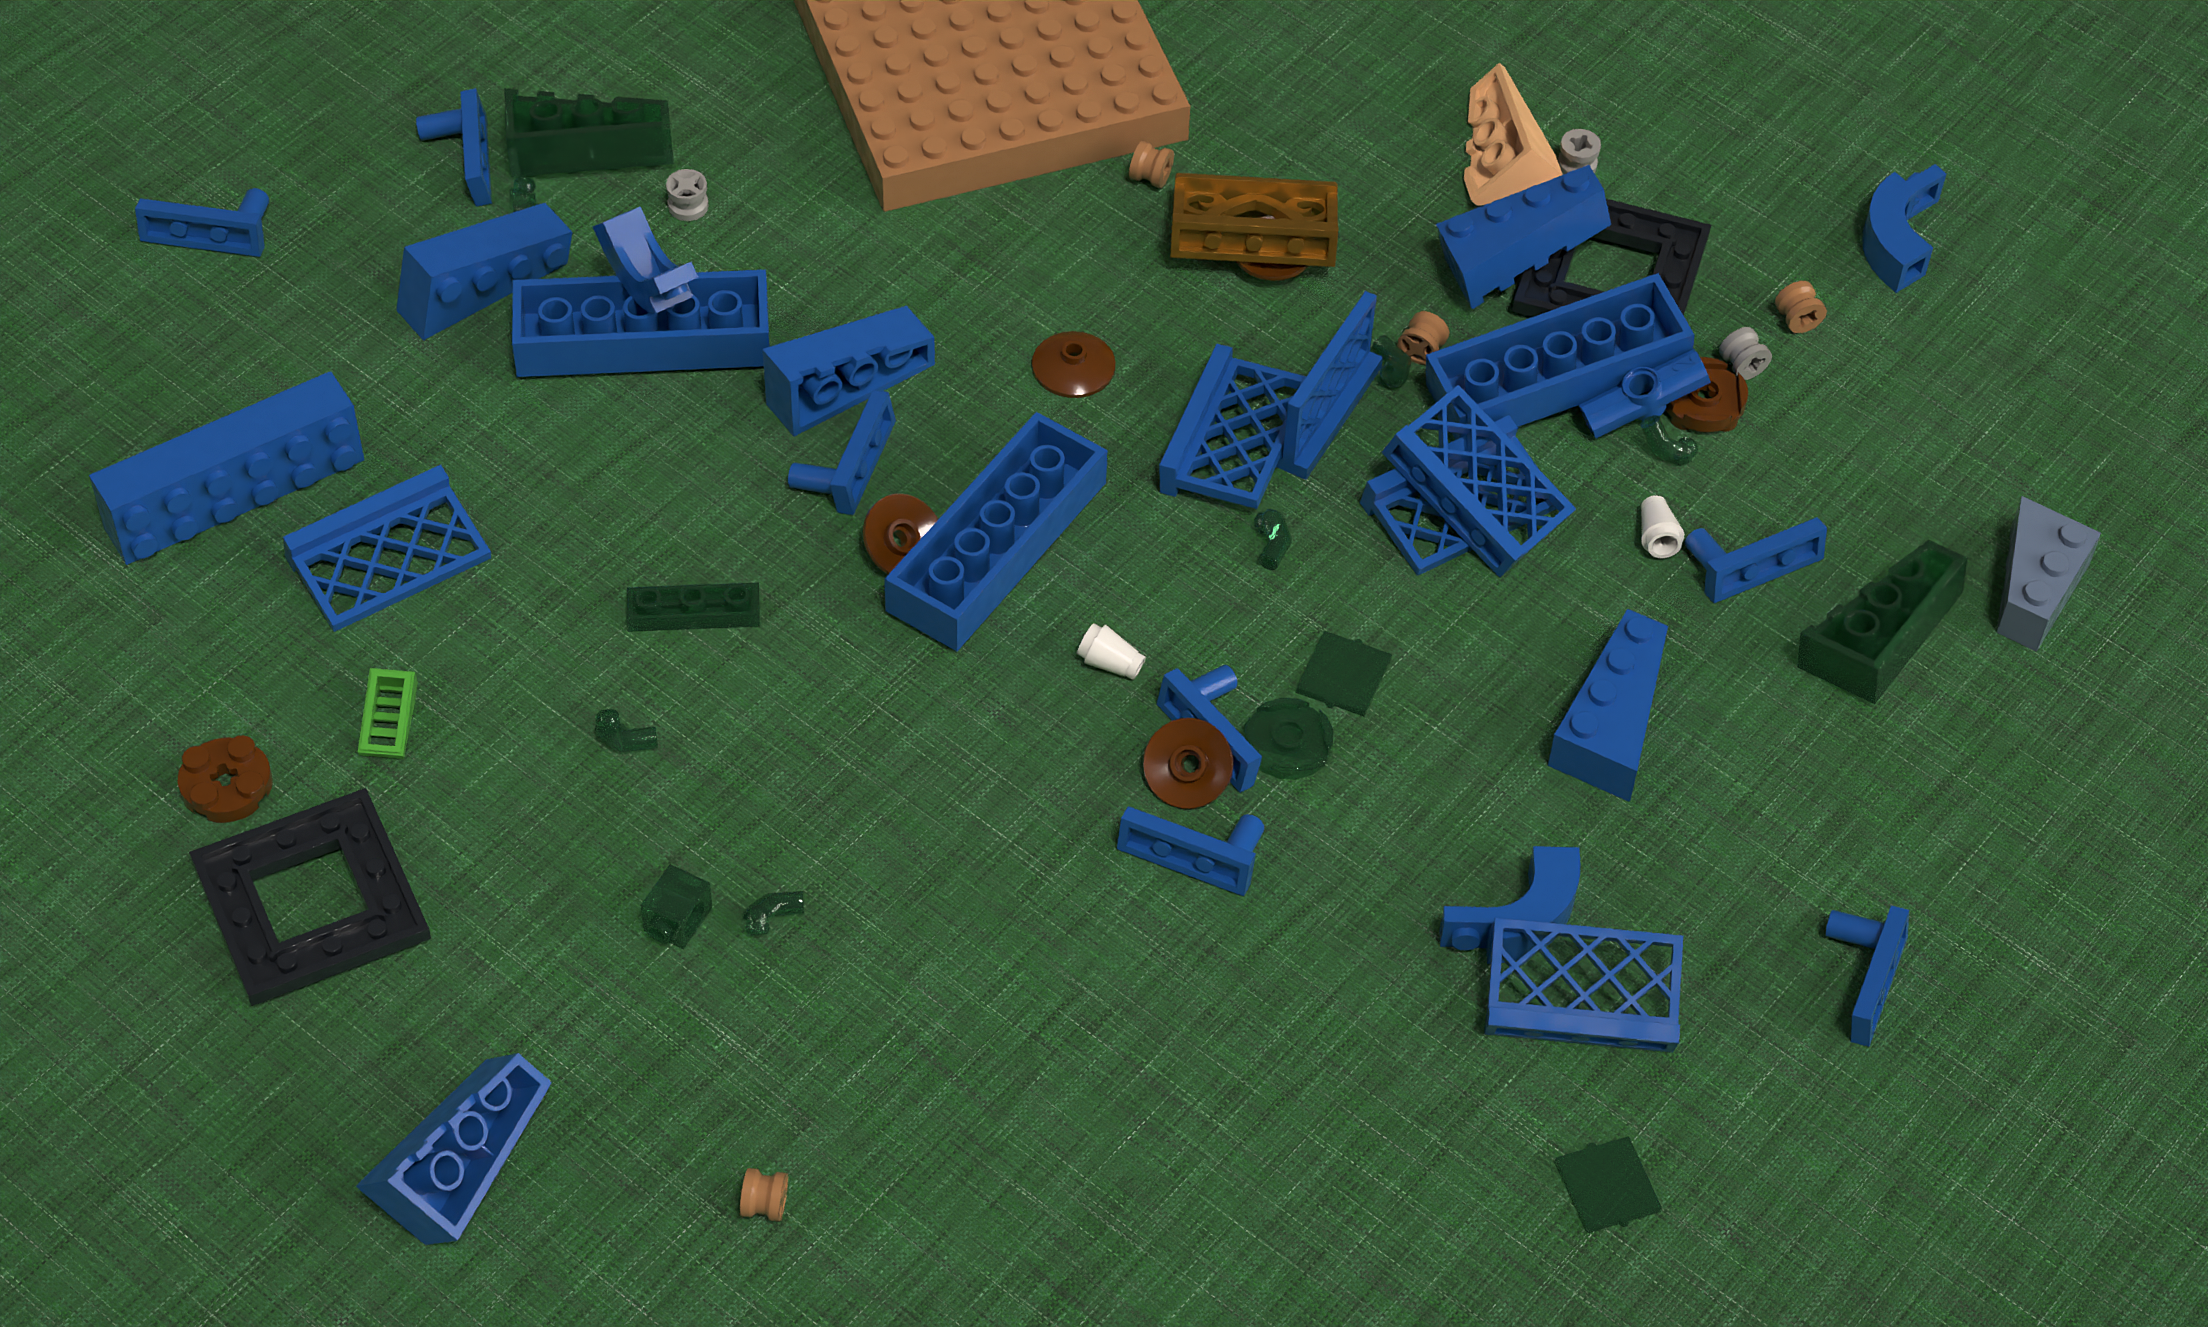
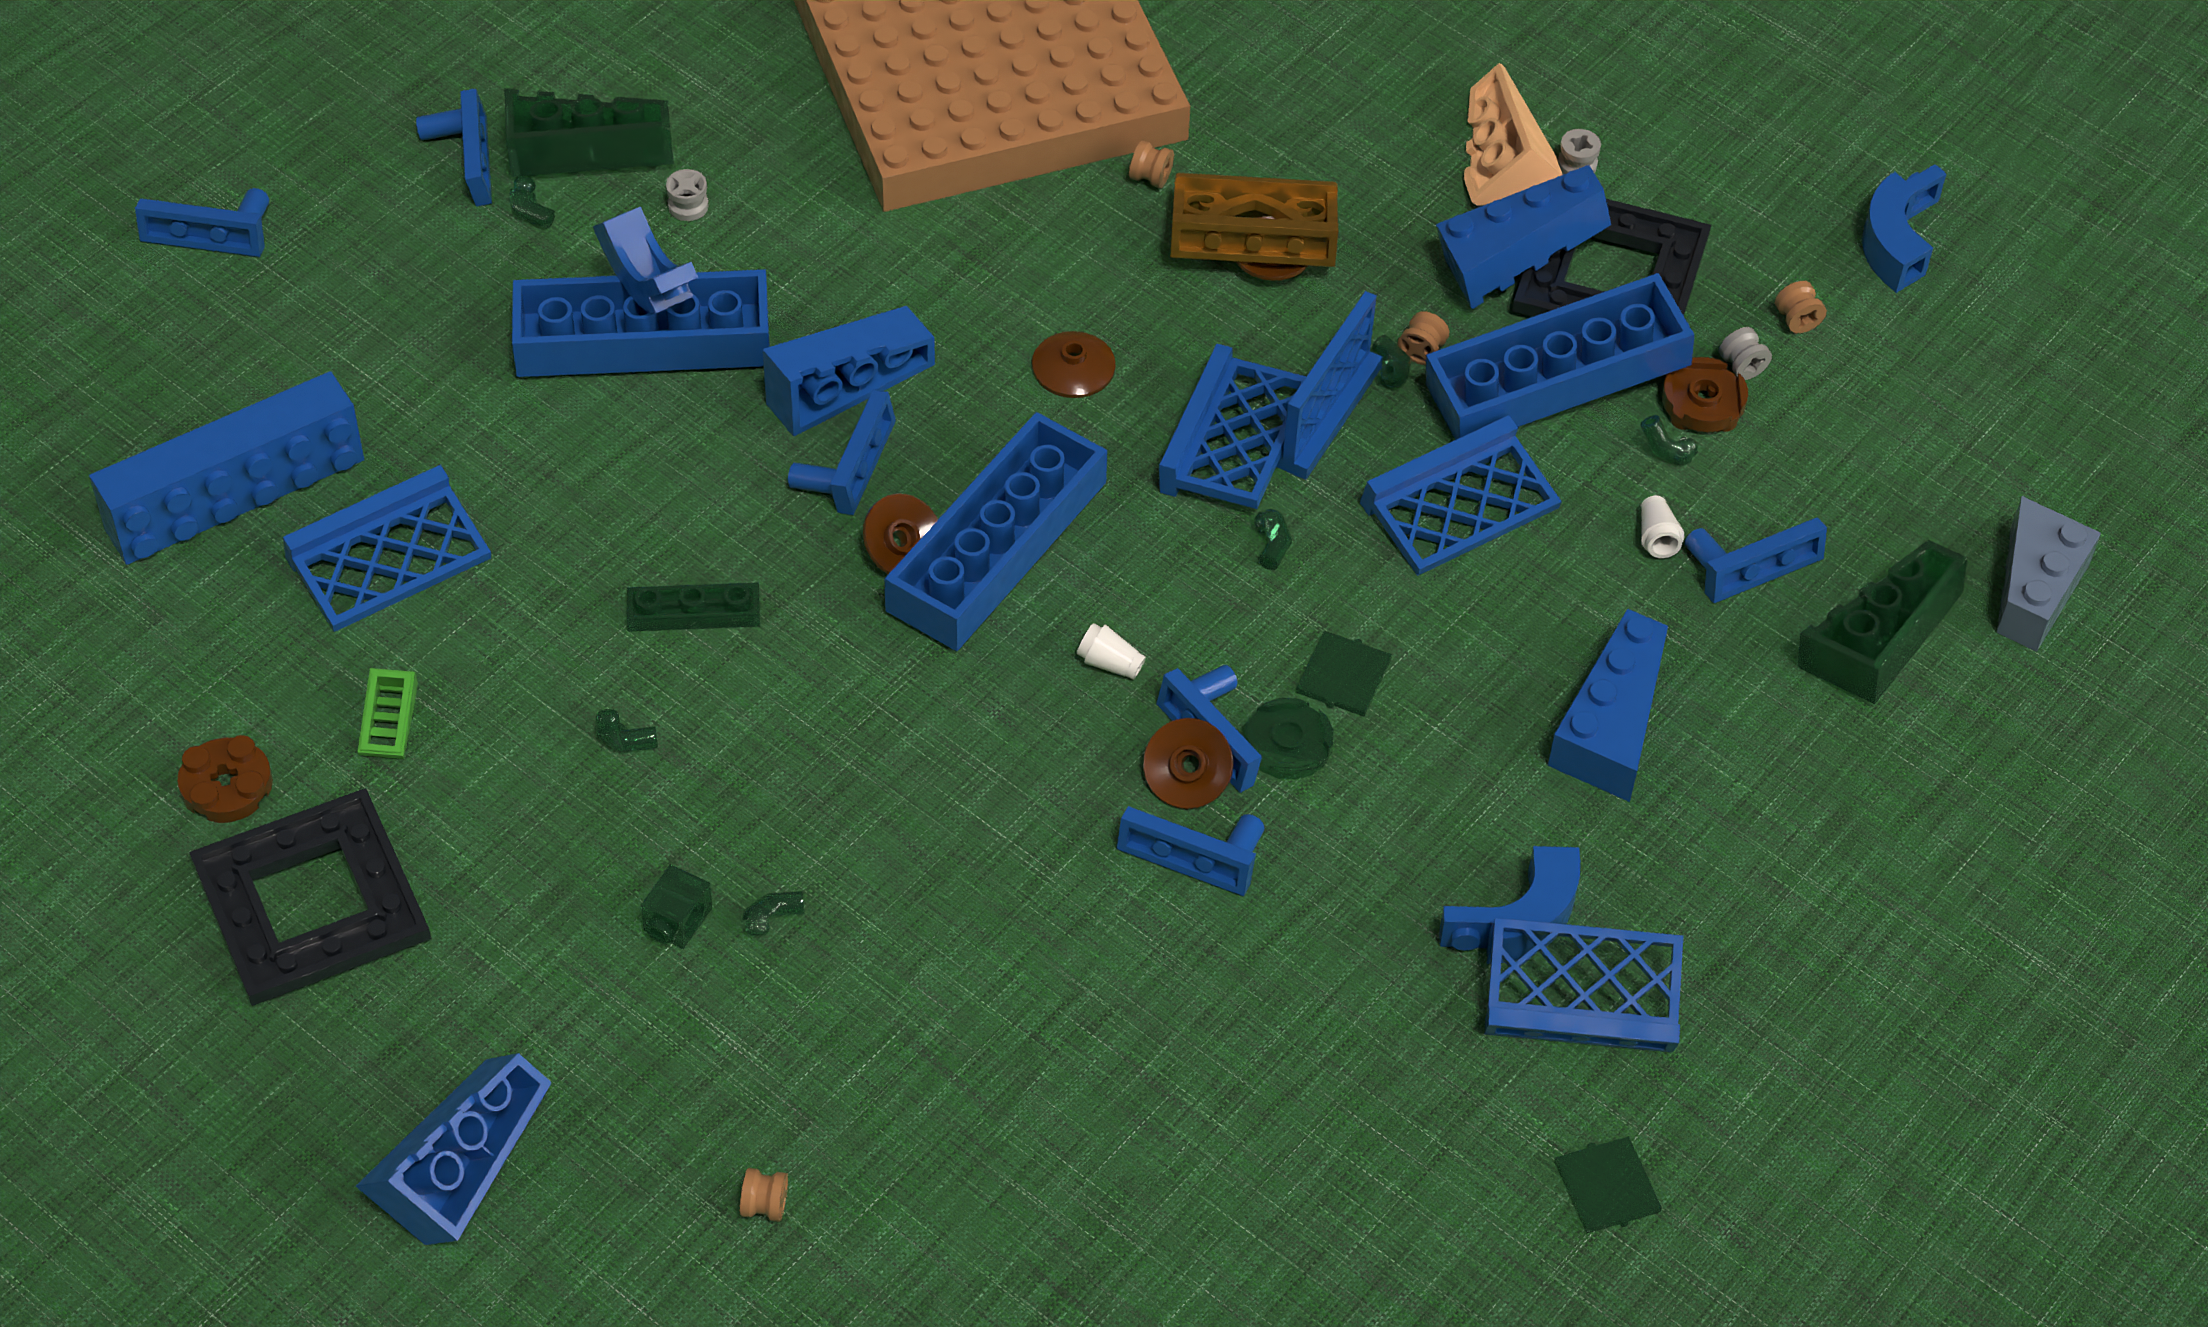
blue wedge [396,203,572,340] -> none
blue fence [1382,385,1576,578] -> none
blue piece [1579,349,1711,439] -> none
blue piece [1826,905,1909,1047] -> none

